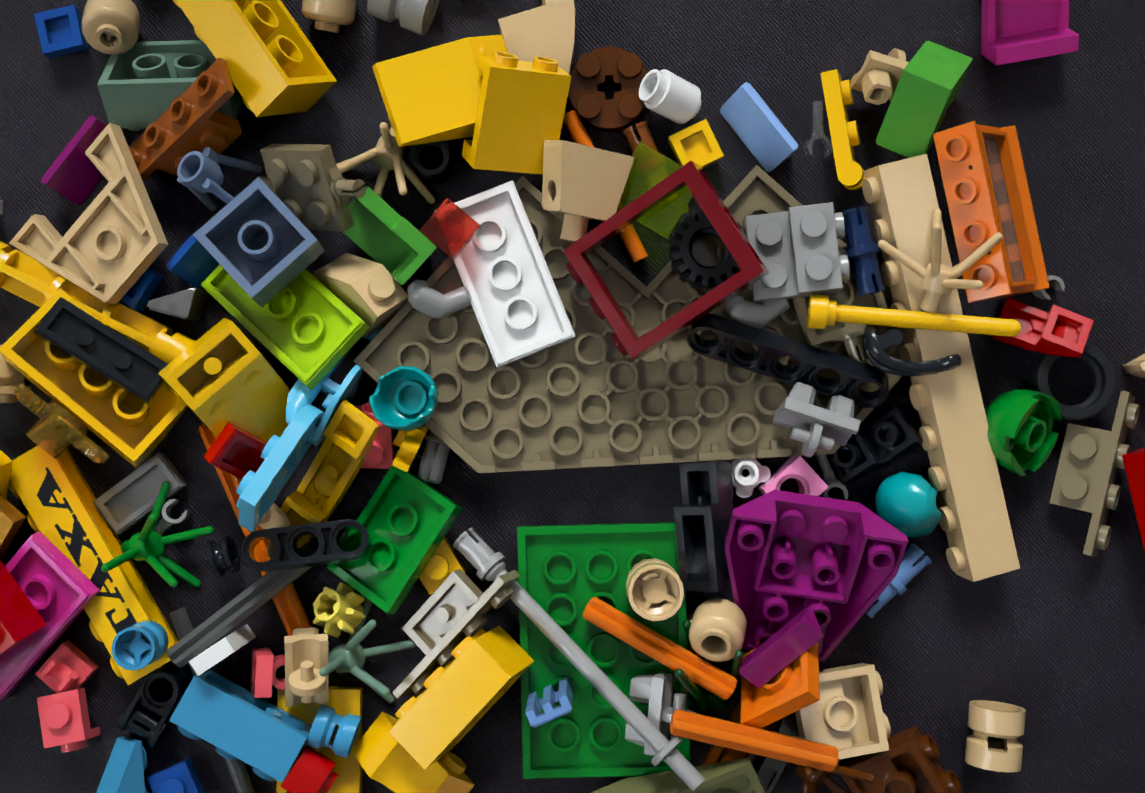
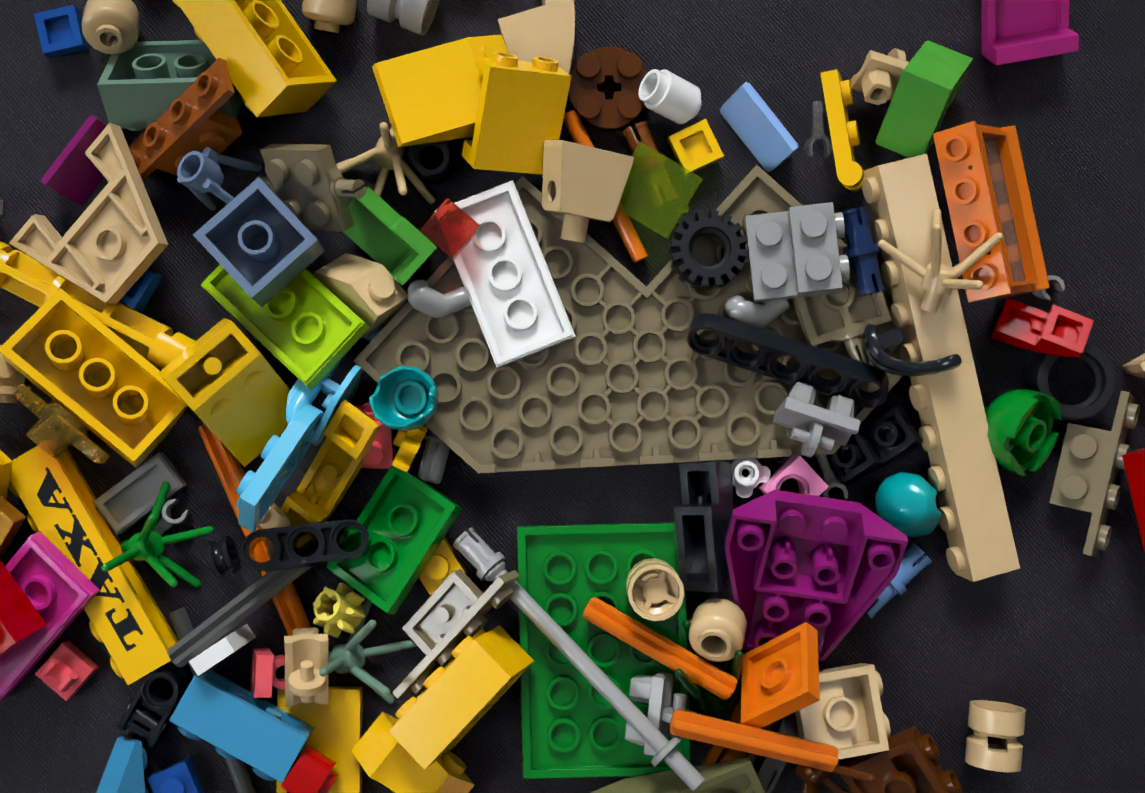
black tile [34,297,168,404] -> none
coral bracket [37,688,101,753] -> none
dark azure wheel [111,620,169,671] -> none
flat silver slope [147,288,207,322] -> none
blue slope [166,235,219,289] -> none
red tile [203,422,267,479] -> none
dark azure wheel [307,704,362,758] -> none
medium blue tile [525,678,573,728] -> none
dark red window [563,160,769,359] -> none
magenta slope [739,606,823,688] -> none
yellow piece [807,294,1021,337] -> none

